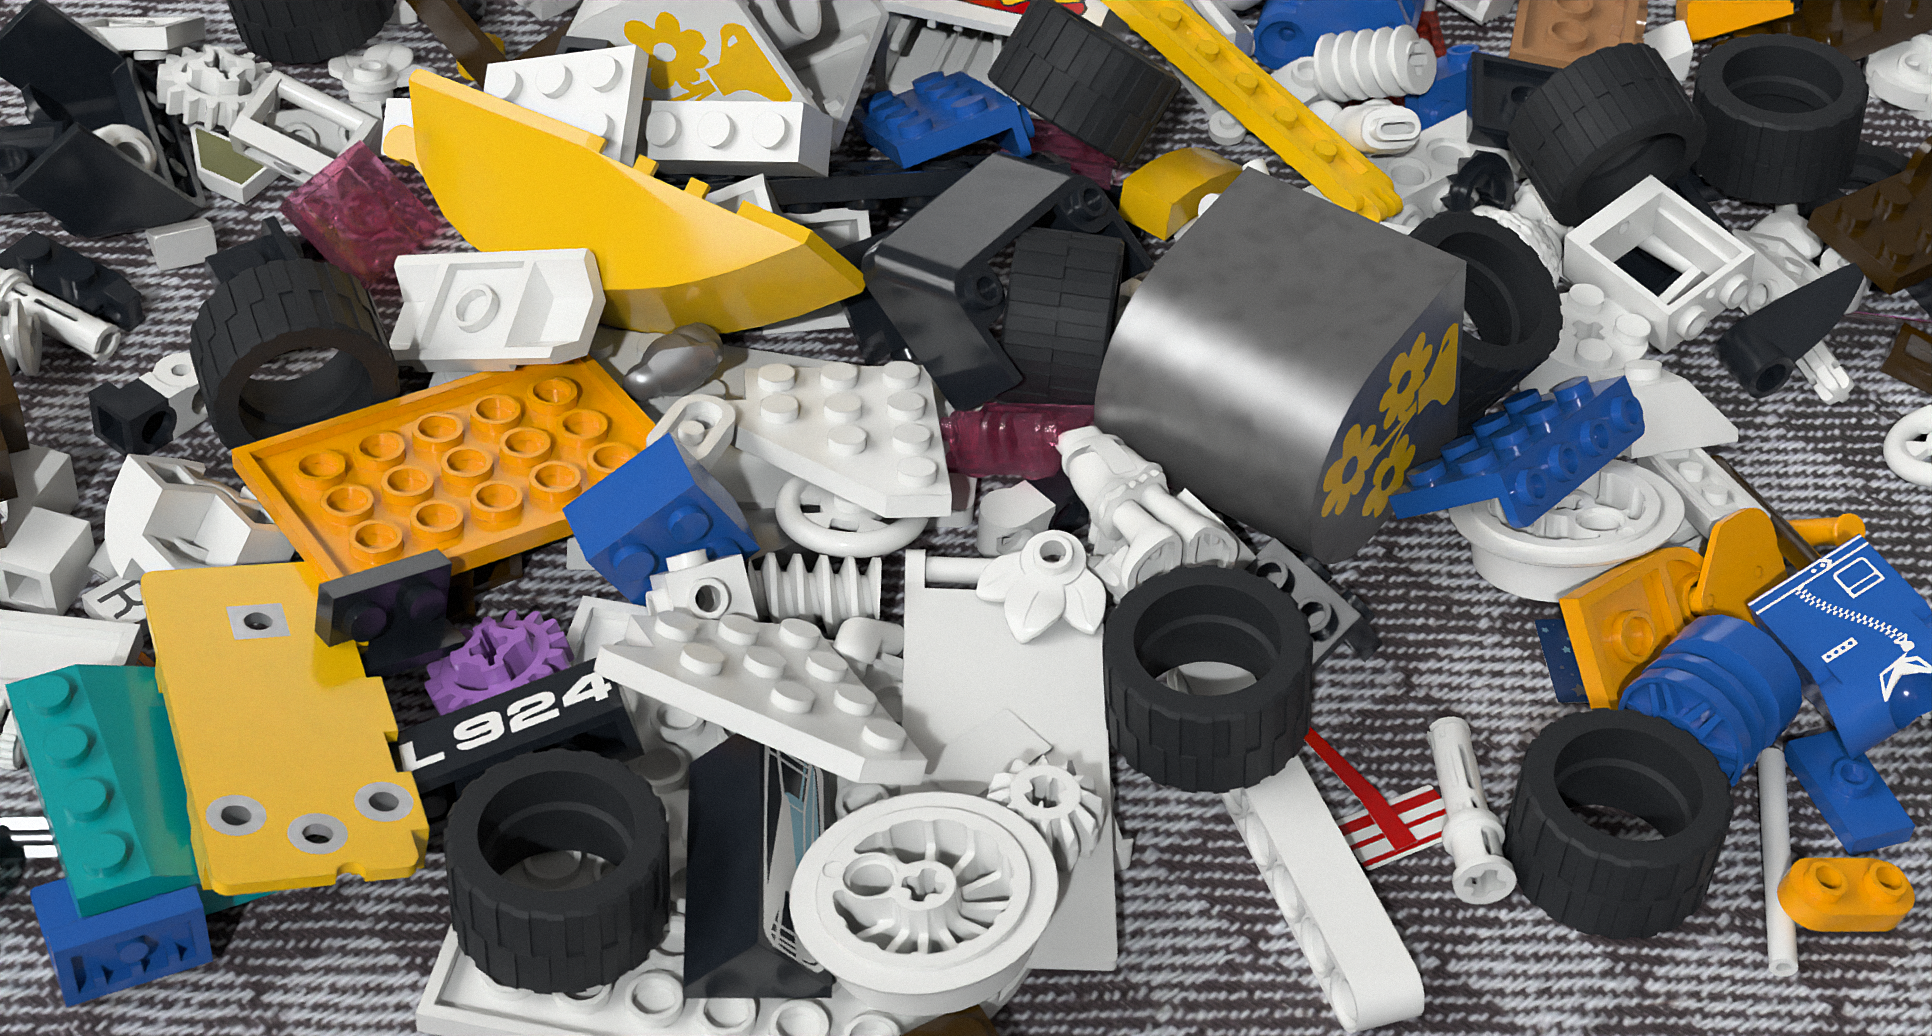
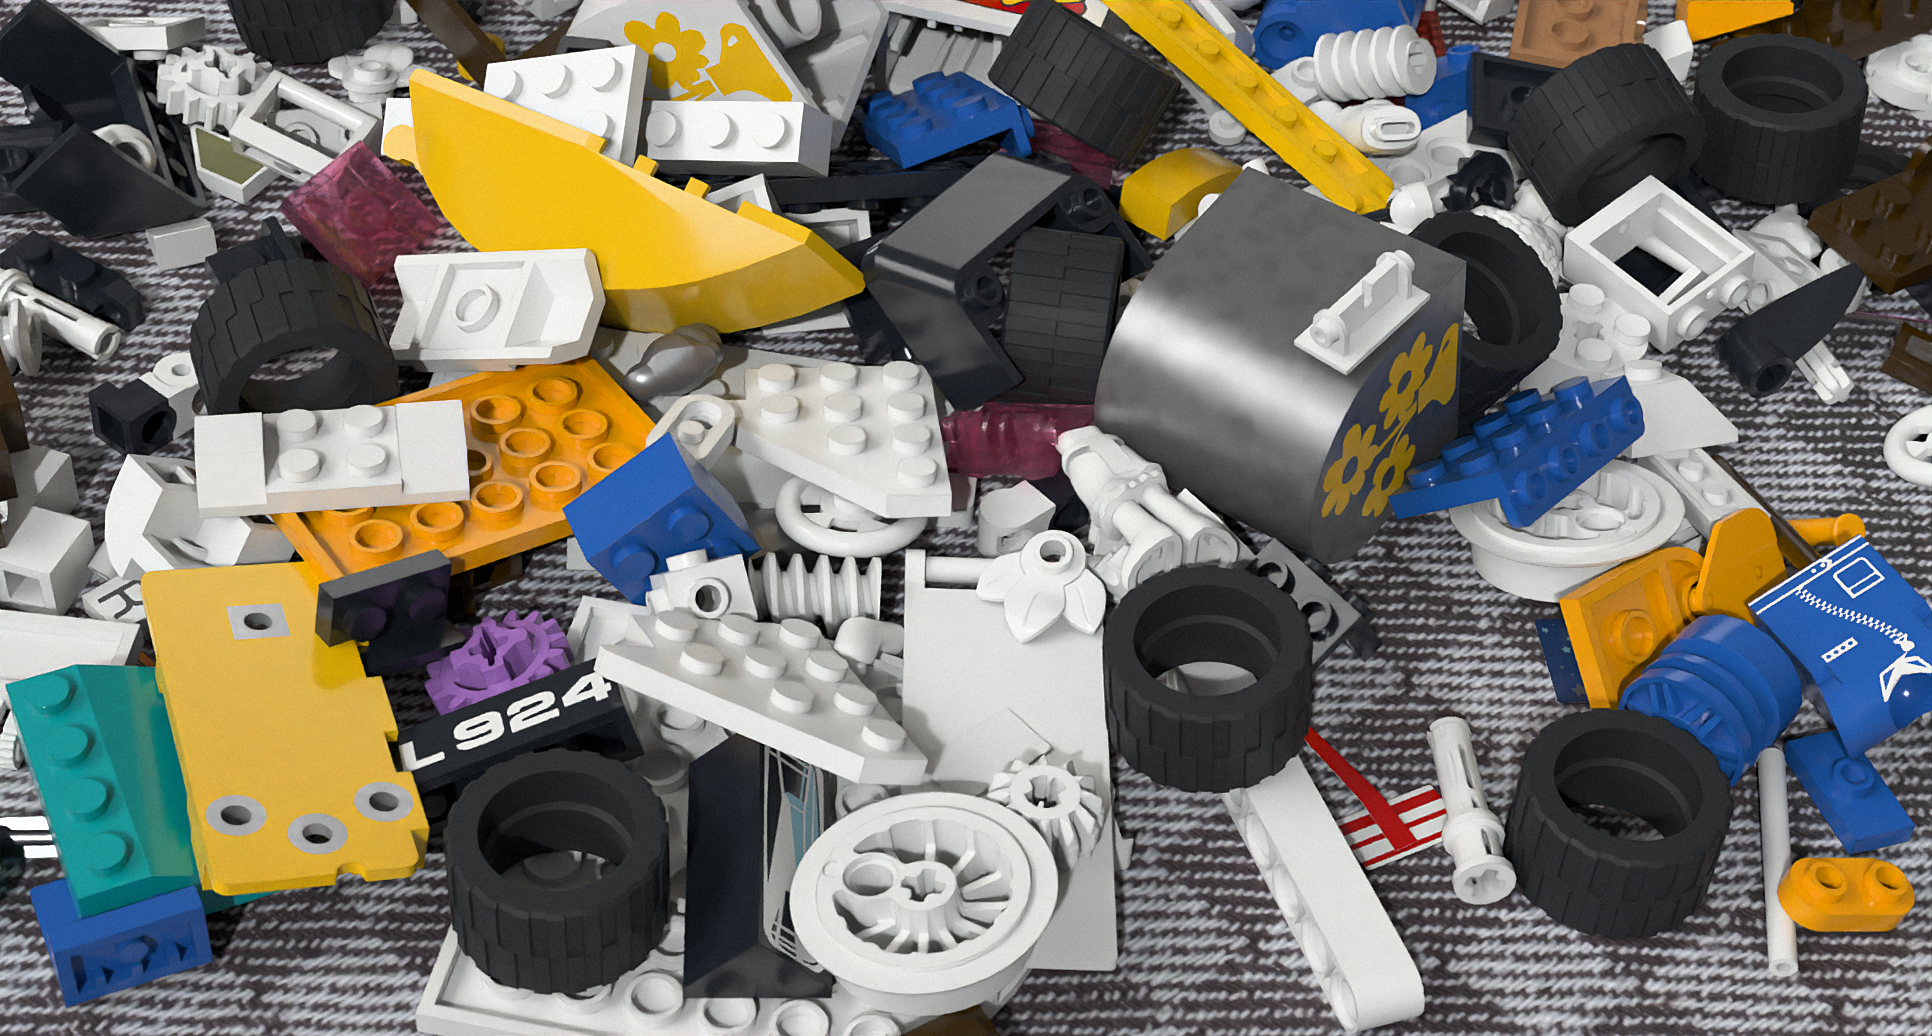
none -> white piece [194,400,470,519]
none -> white hinge [1294,250,1430,376]
none -> white hinge [1360,180,1434,228]

